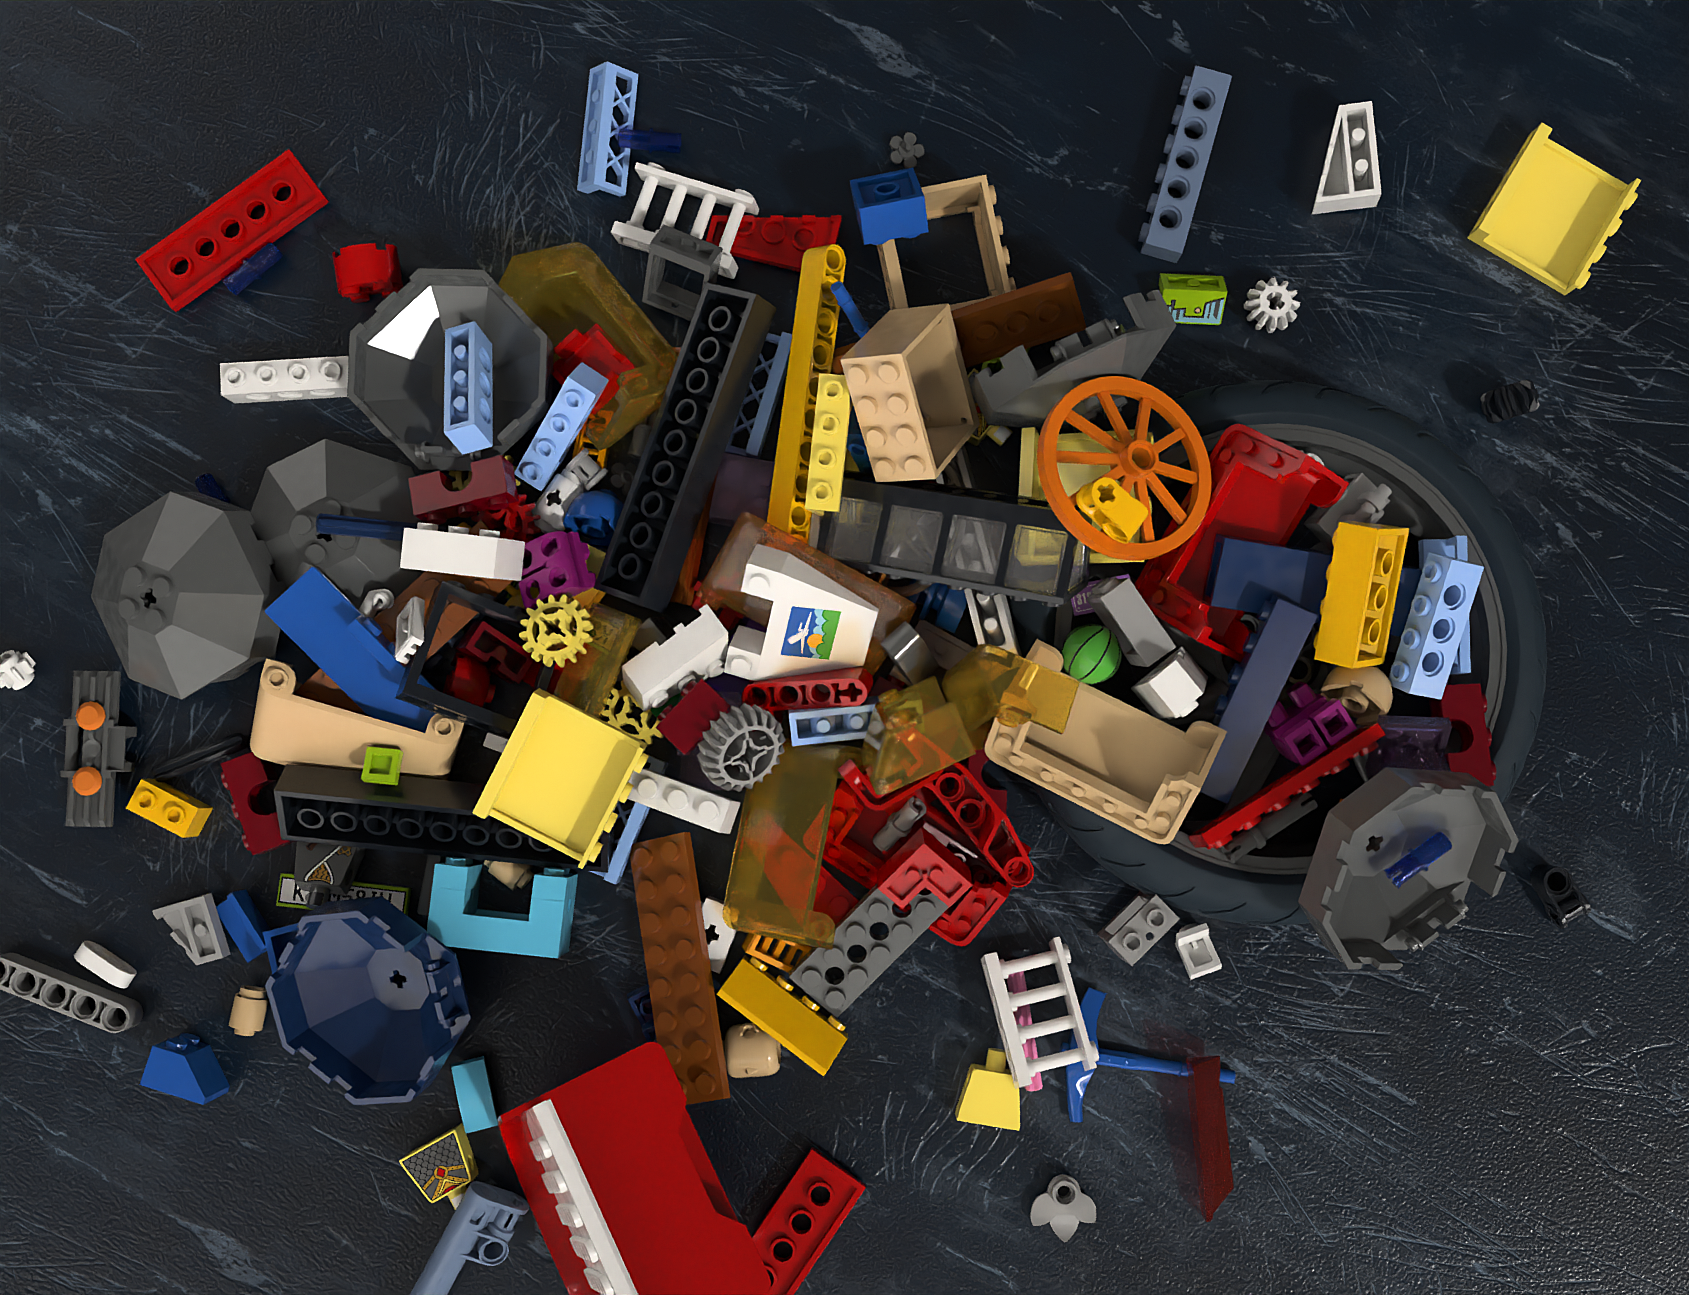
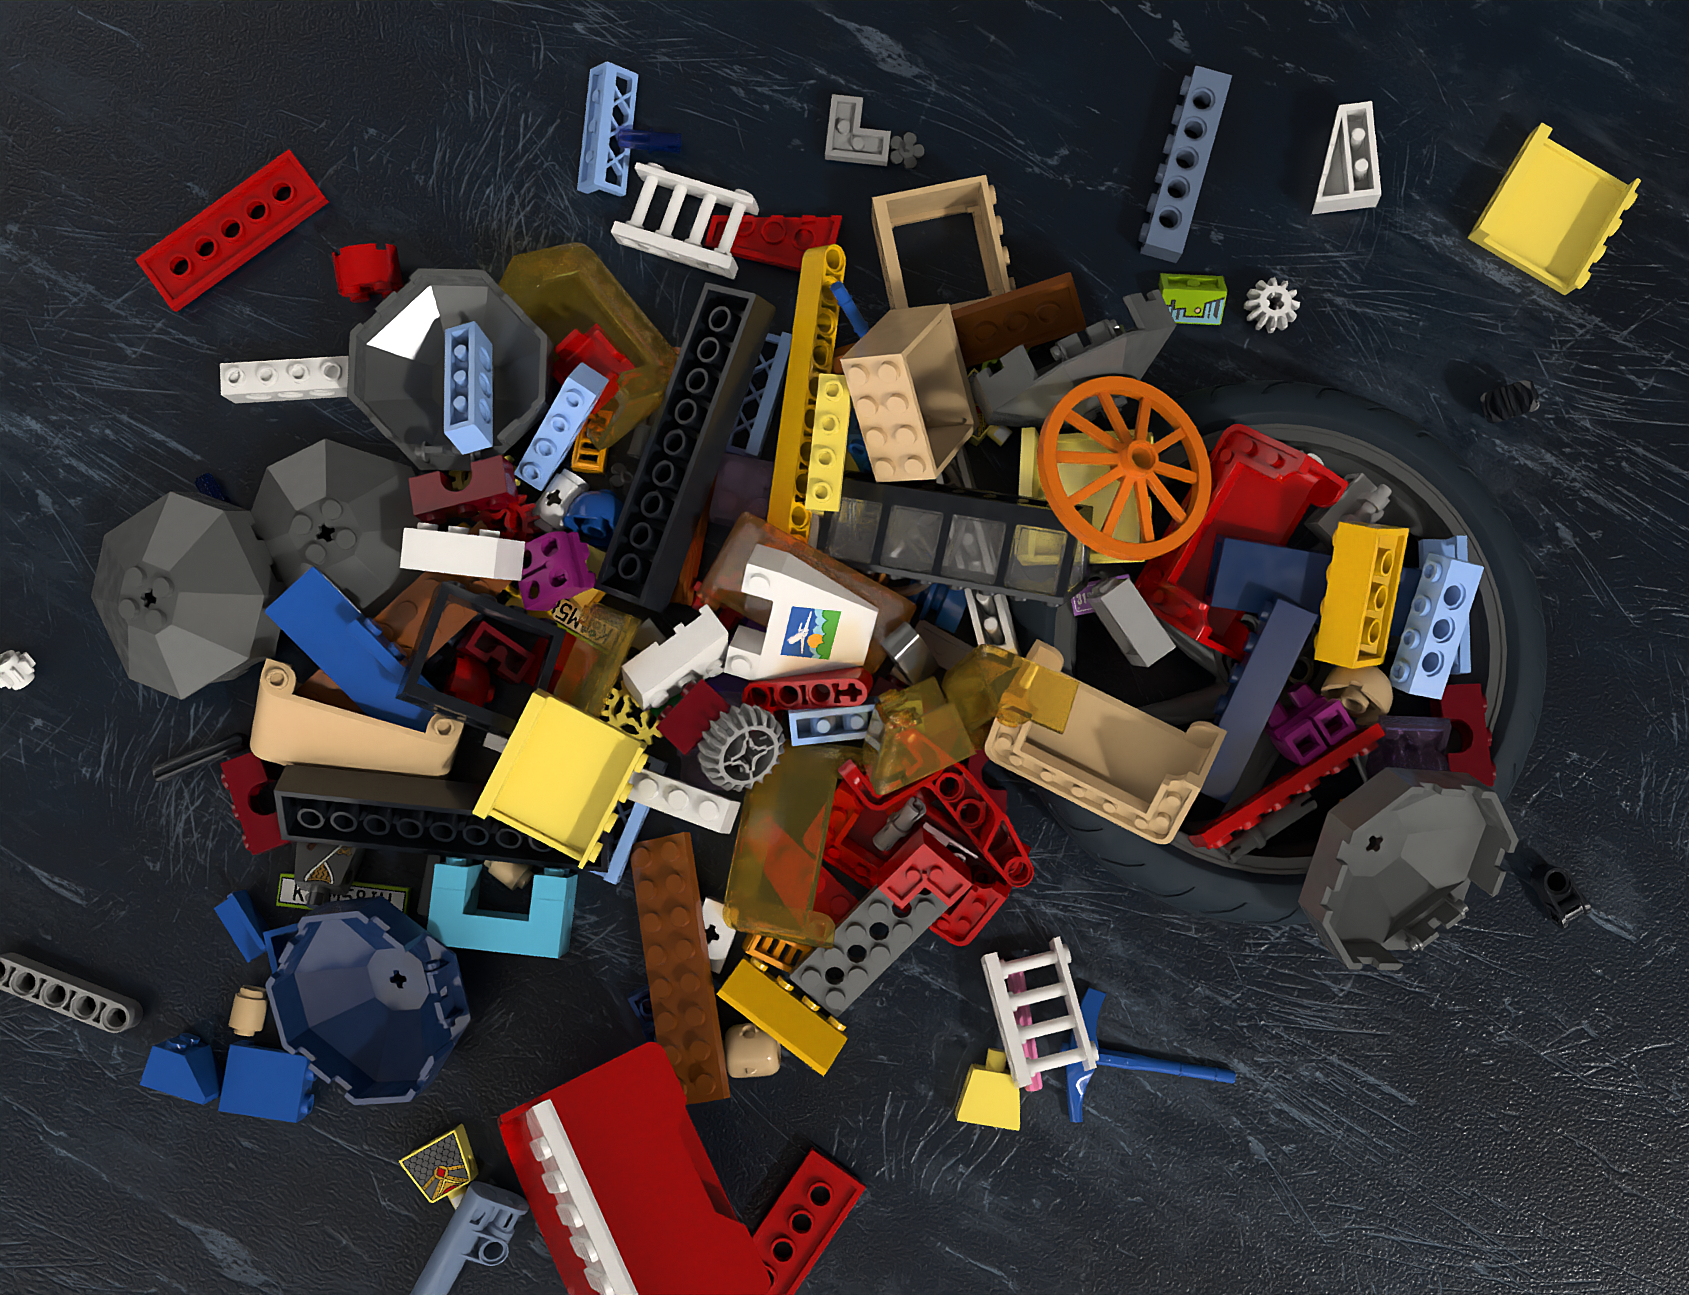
dark grey piece [60,671,137,827] -> none
white beam [74,941,137,988] -> none
yellow brick [126,779,213,838] -> none
light grey wing [152,893,231,965] -> none
clear blue axle [223,243,283,296] -> none
dark blue axle [315,513,447,541] -> none
white arm [359,588,394,619] -> none
lime tile [361,746,403,785] -> none
white tile [395,596,425,664] -> none
medium azure slope [451,1056,498,1133] -> none
light yellow gear [519,594,594,668] -> none
light grey bush [565,448,608,491] -> none
dark grey window [642,224,723,321] -> none
blue slope [850,168,929,245] -> none
light grey plate [1030,1174,1096,1242] -> none
bright green piece [1061,624,1122,684] -> none
yellow piece [1076,477,1148,544] -> none
light grey window [1097,891,1180,966] -> none
white wedge [1131,646,1208,720] -> none
white bracket [1175,923,1222,979] -> none
clear red wedge [1186,1055,1234,1222] -> none
clear blue axle [1383,832,1453,889] -> none
none -> blue panel [218,1040,318,1123]
none -> light grey plate [825,94,891,166]

